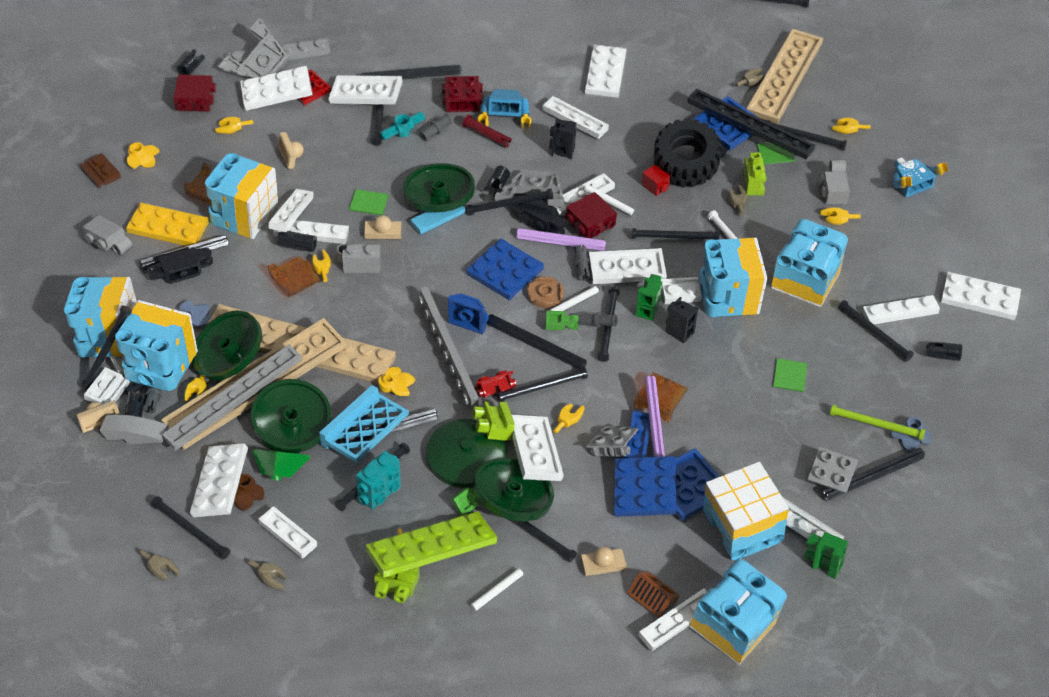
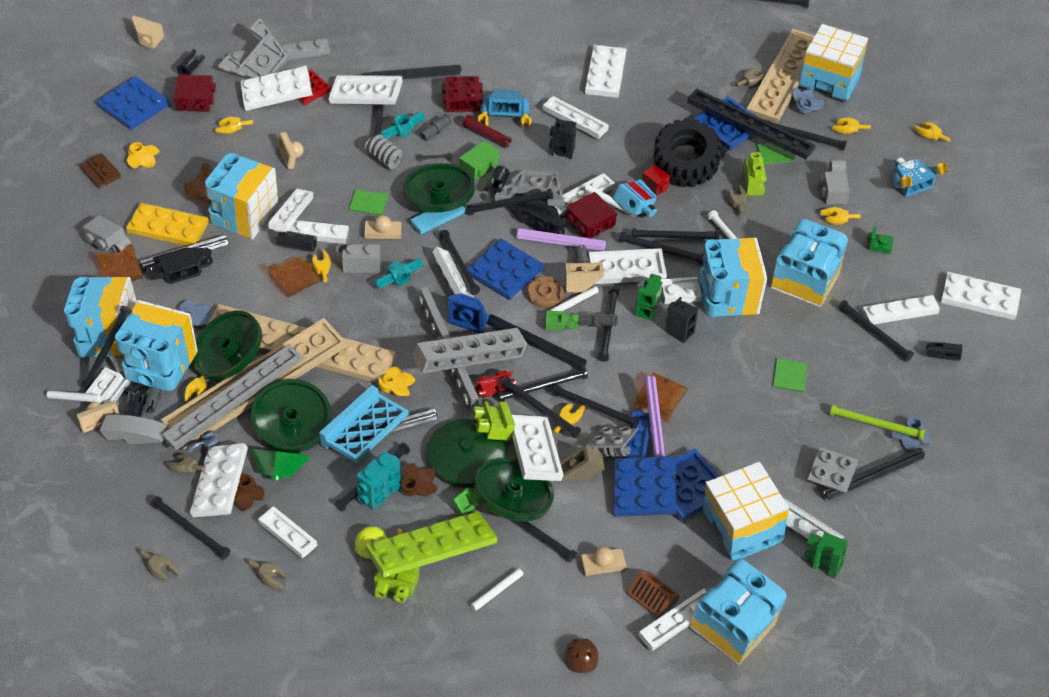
none -> white bar [47,390,101,402]
none -> blue plate [96,76,170,130]
none -> clear orange piece [96,244,143,281]
none -> tan slope [132,15,164,49]
none -> dark tan hand [166,454,206,474]
none -> sand blue plate [186,430,219,453]
none -> neon yellow helmet [354,526,387,559]
none -> light grey piece [365,134,403,170]
none -> teal axle [374,258,424,289]
none -> reddish brown plate [400,463,438,497]
none -> light grey brick [412,328,528,374]
none -> clear smoke hinge [416,153,453,161]
none -> white plate [432,247,473,297]
none -> black bar [439,230,480,295]
none -> bright green brick [459,140,499,181]
none -> black bar [501,377,581,438]
none -> black bar [552,385,640,428]
none -> dark tan slope [560,445,605,481]
none -> tan slope [565,262,604,293]
none -> reddish brown helmet [565,638,599,673]
none -> medium azure torso [612,180,657,217]
none -> black bar [619,232,704,265]
none -> sand blue plate [792,88,824,114]
none -> piece [799,24,868,101]
none -> green bracket [866,226,893,254]
none -> yellow hand [914,122,951,142]

